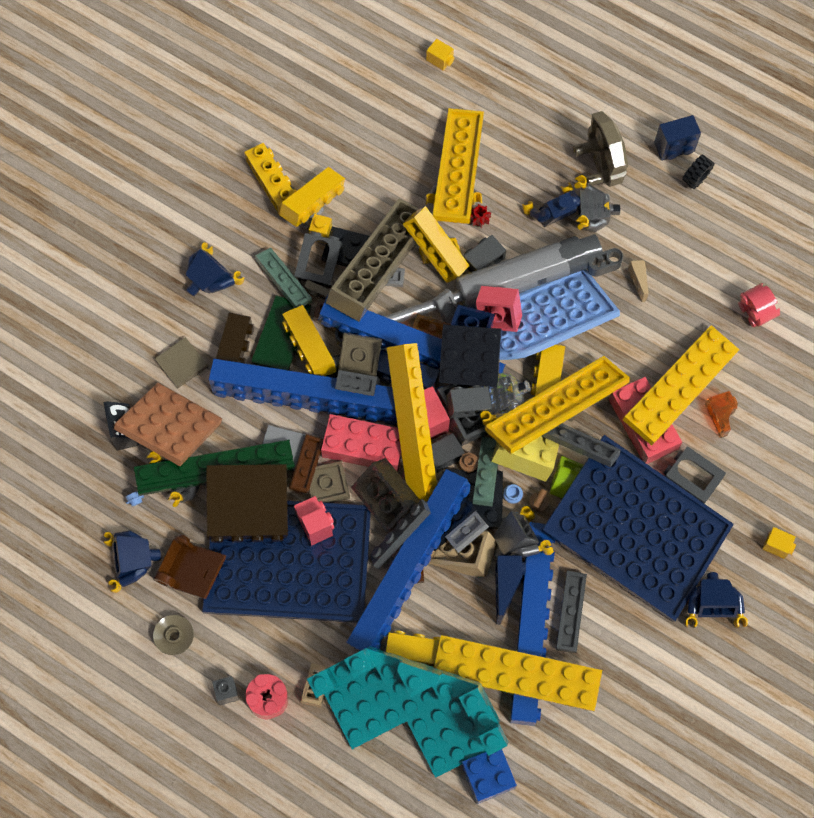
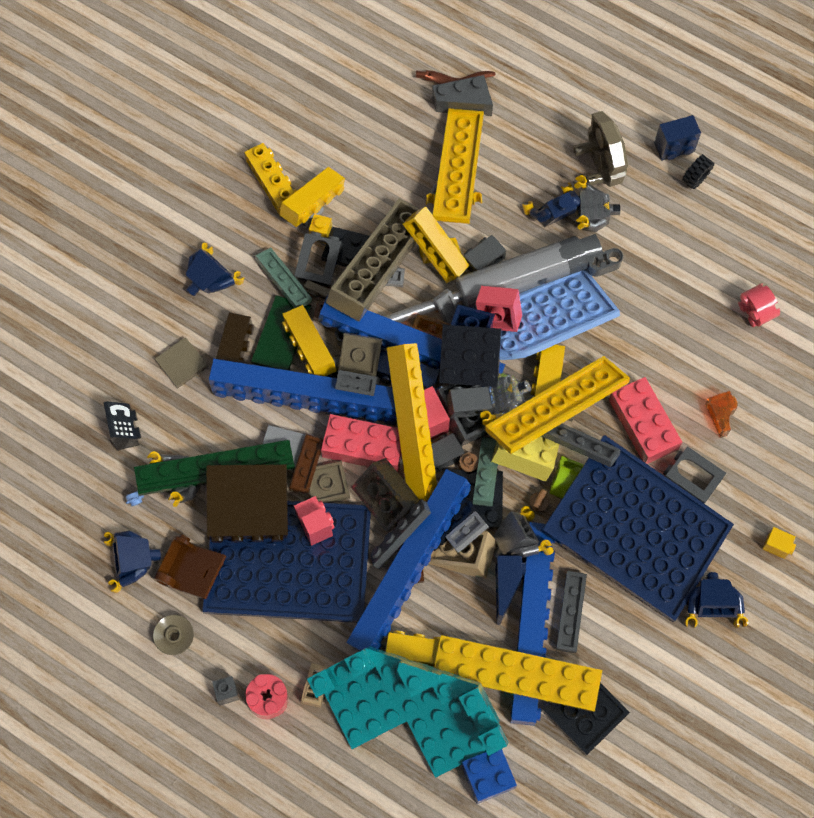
nougat plate [114,383,222,466] -> none
yellow brick [426,38,454,71] -> none
red gear [470,204,491,228] -> none
light blue plate [503,484,523,504] -> none
yellow plate [622,325,740,446] -> none
tan slope [628,260,649,302] -> none
none -> copper piece [416,70,496,84]
none -> dark grey wedge [432,75,493,116]
none -> black plate [542,682,630,756]

